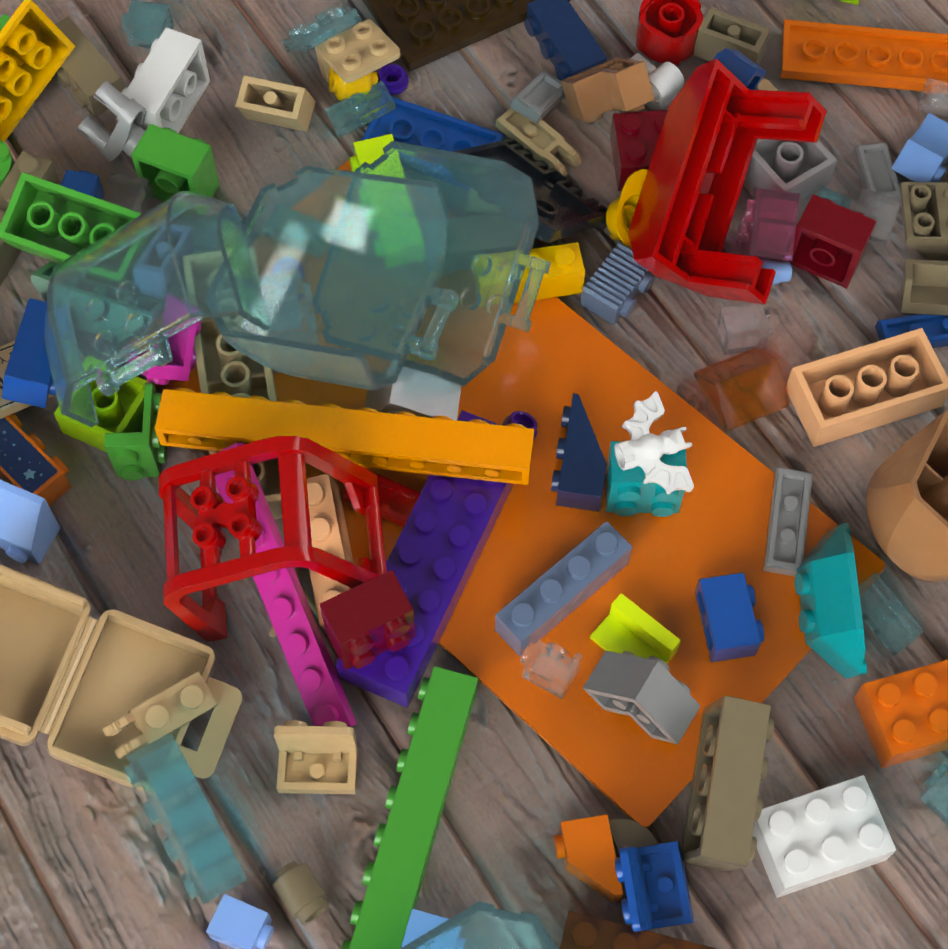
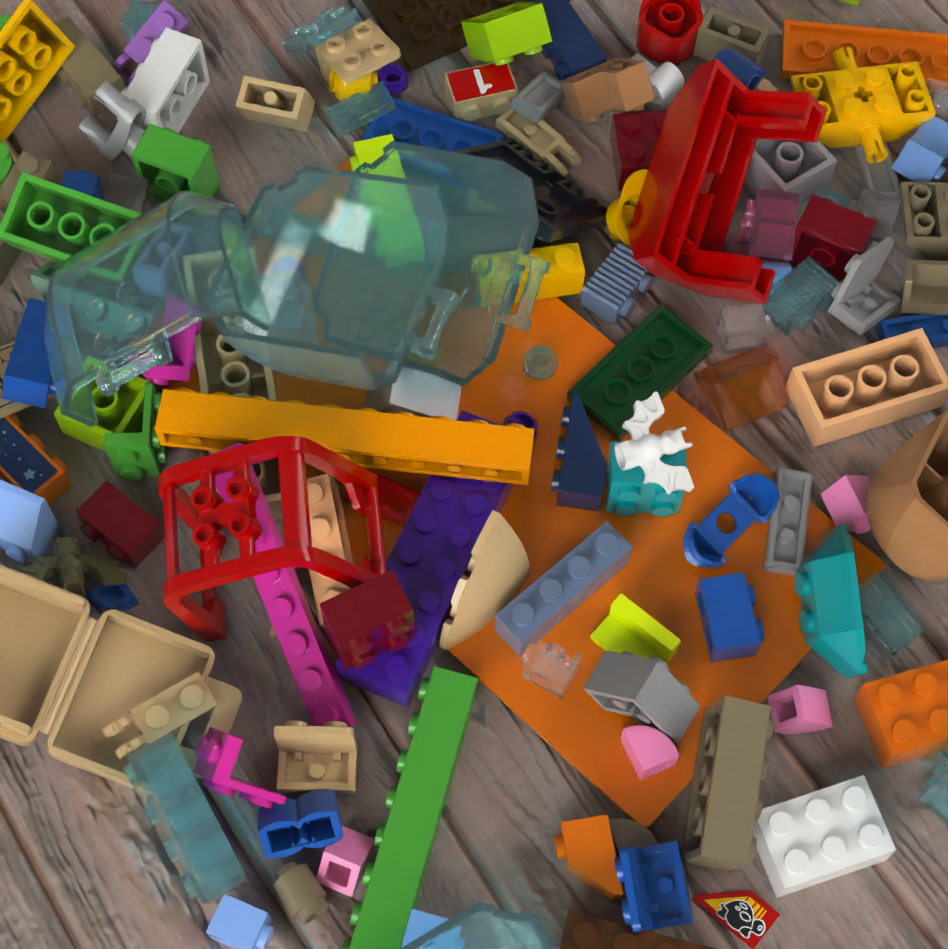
none -> olive animal [19,536,126,595]
none -> dark red brick [75,480,165,568]
none -> blue tile [86,583,140,611]
none -> medium lavender hinge [112,0,191,87]
none -> dark pink bracket [193,727,287,809]
none -> blue brick [257,789,343,858]
none -> bright pink brick [316,826,375,897]
none -> tan brick [440,510,530,650]
none -> brick [445,62,518,122]
none -> lime brick [461,2,553,66]
none -> clear light blue plate [523,345,558,380]
none -> dark green tile [567,304,713,441]
none -> bright pink brick [620,725,680,781]
none -> blue piece [683,473,780,568]
none -> sticker [693,890,780,949]
none -> clear light blue brick [758,256,840,336]
none -> bright pink brick [768,684,833,734]
none -> yellow slope [790,47,936,164]
none -> bright pink brick [820,475,871,534]
none -> light grey bracket [828,236,902,336]

